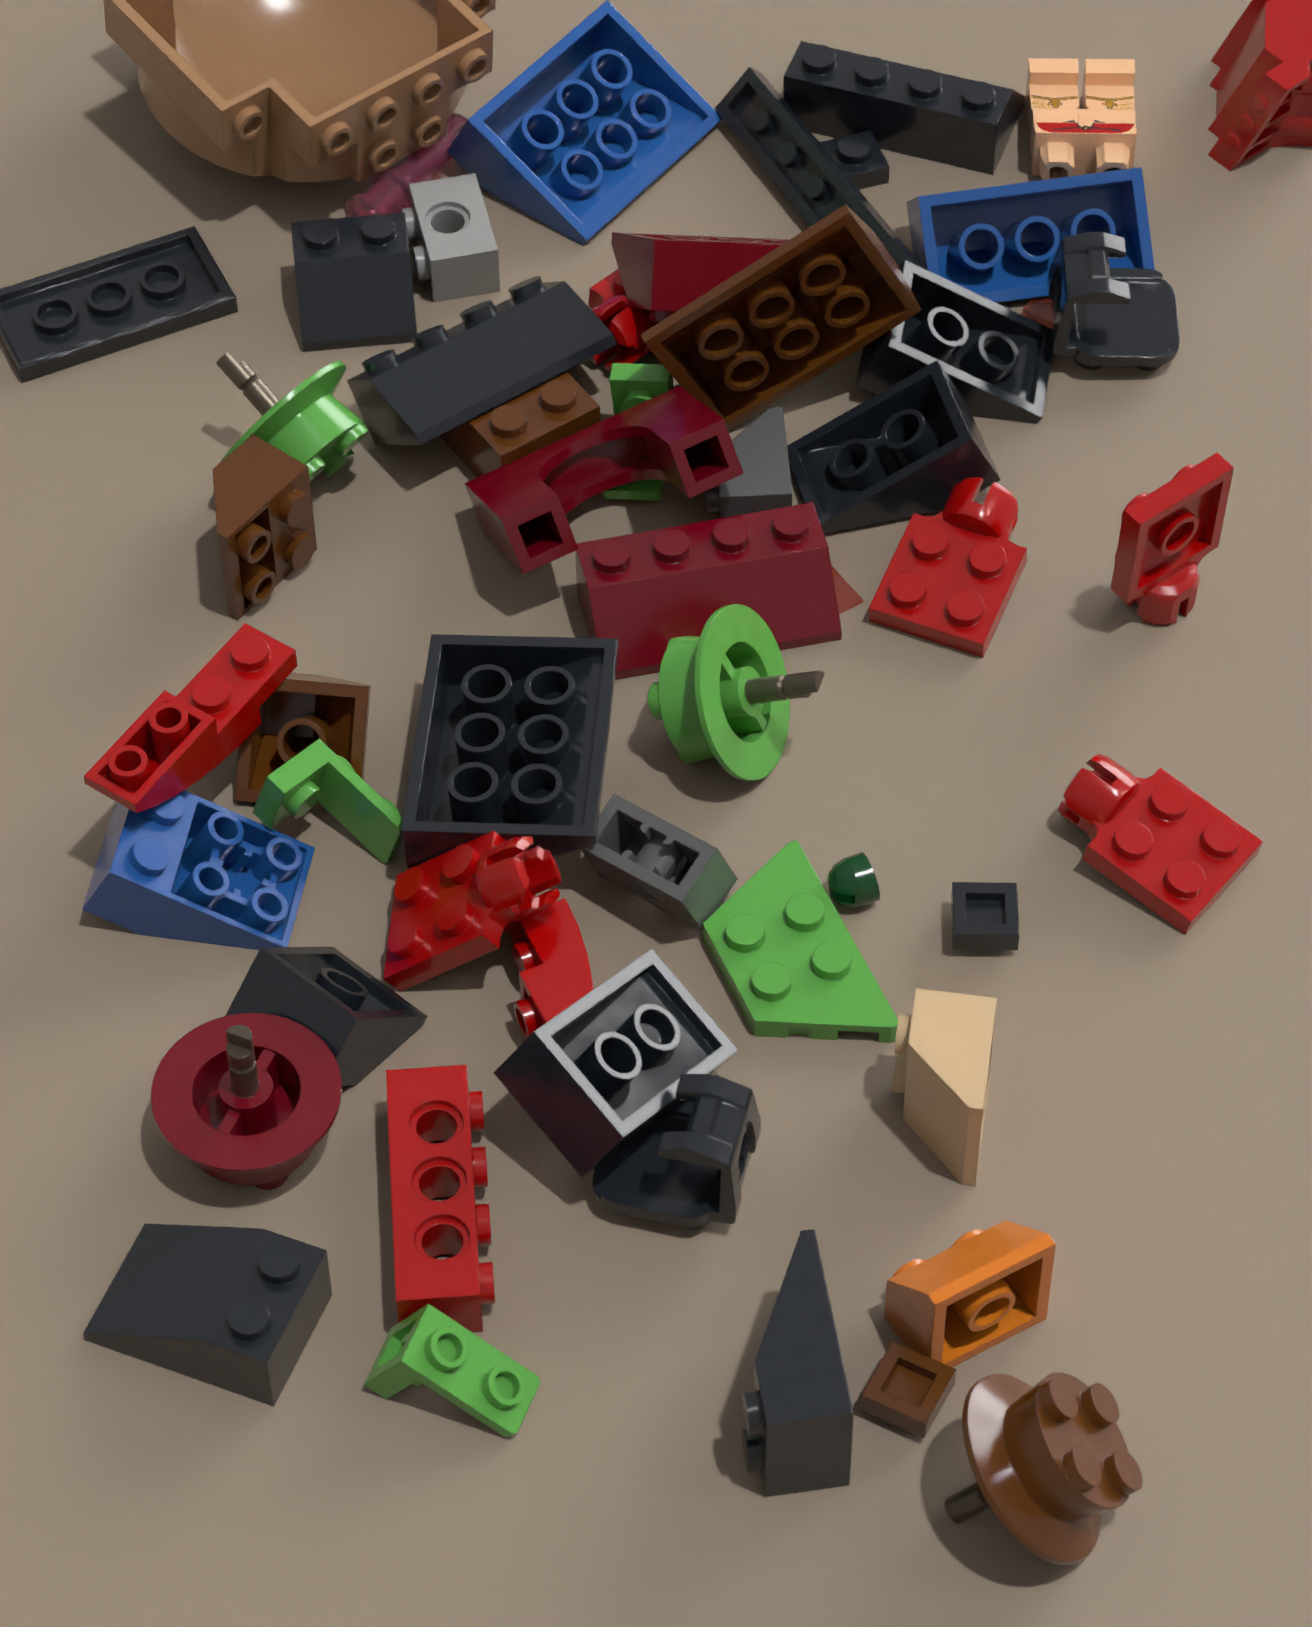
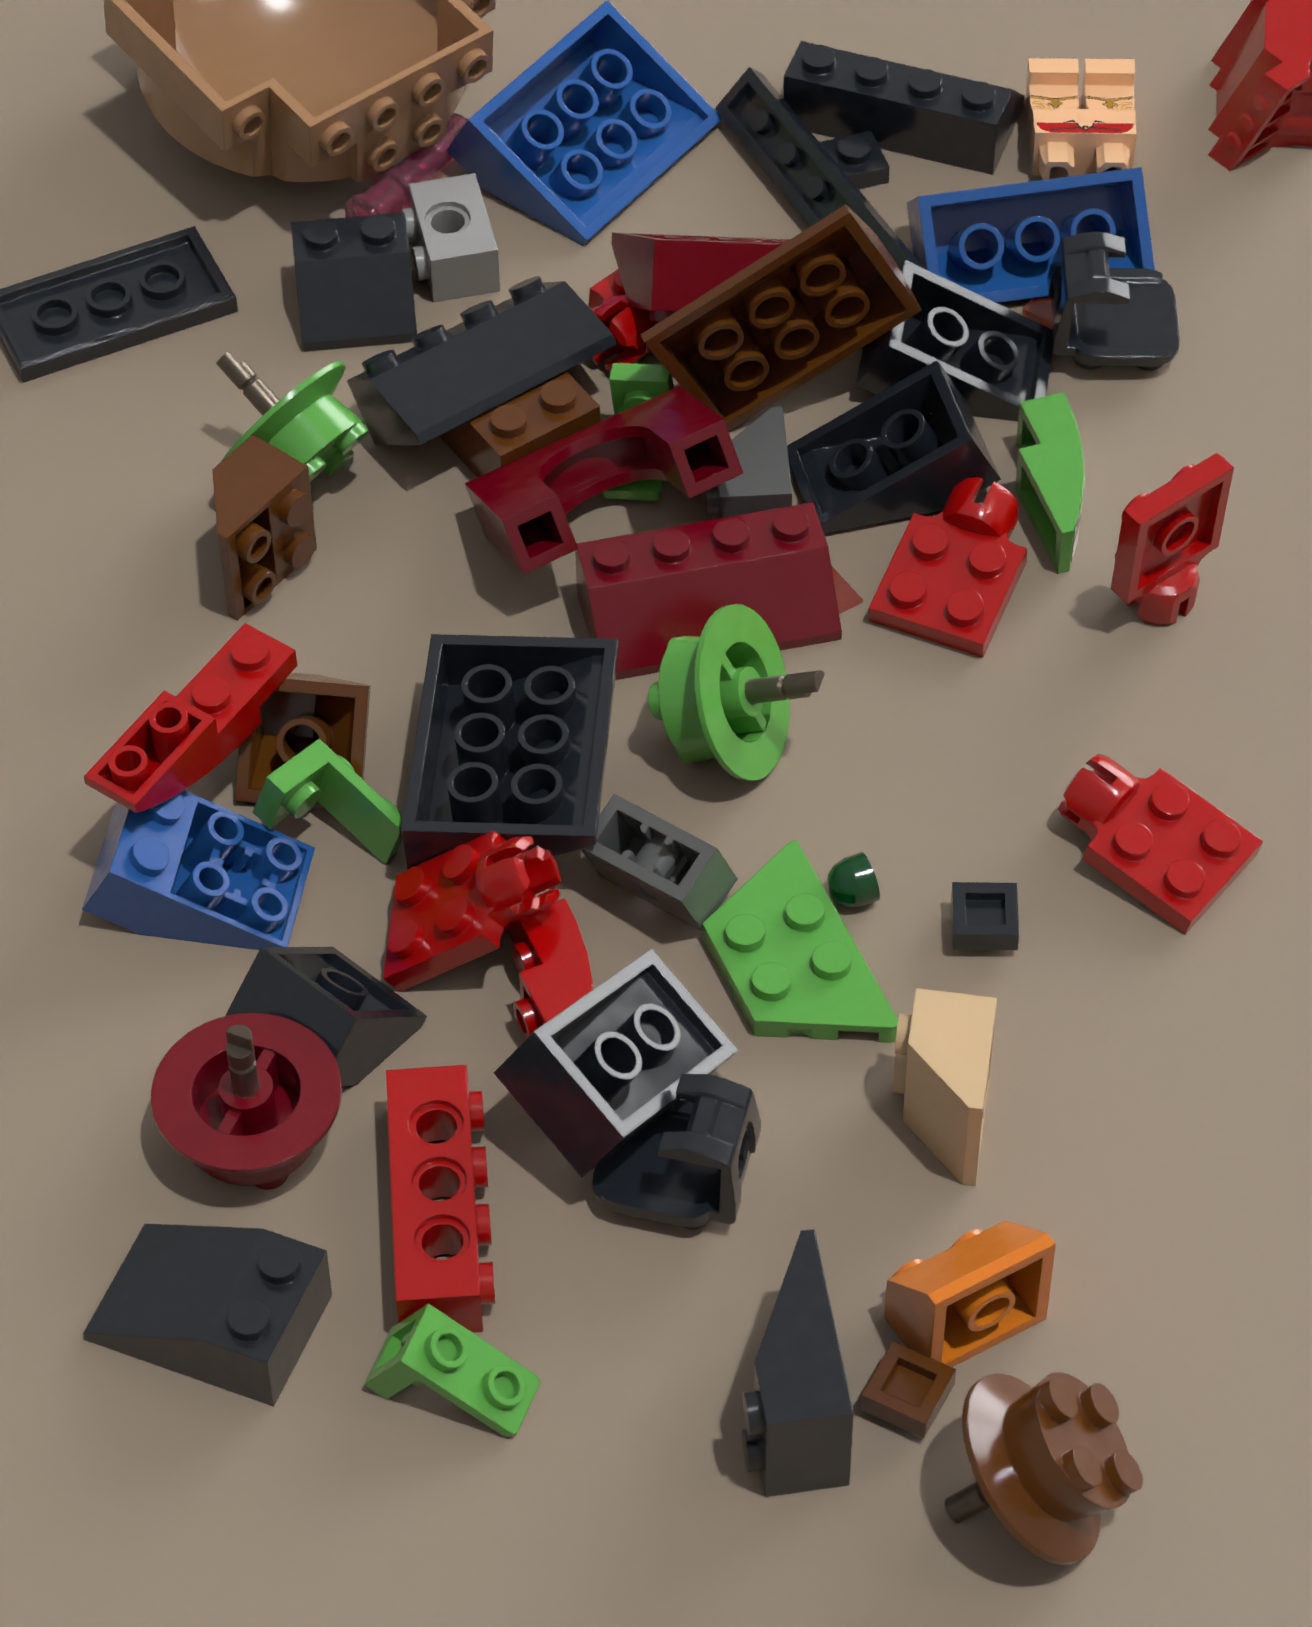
none -> bright green slope [1015,392,1085,574]

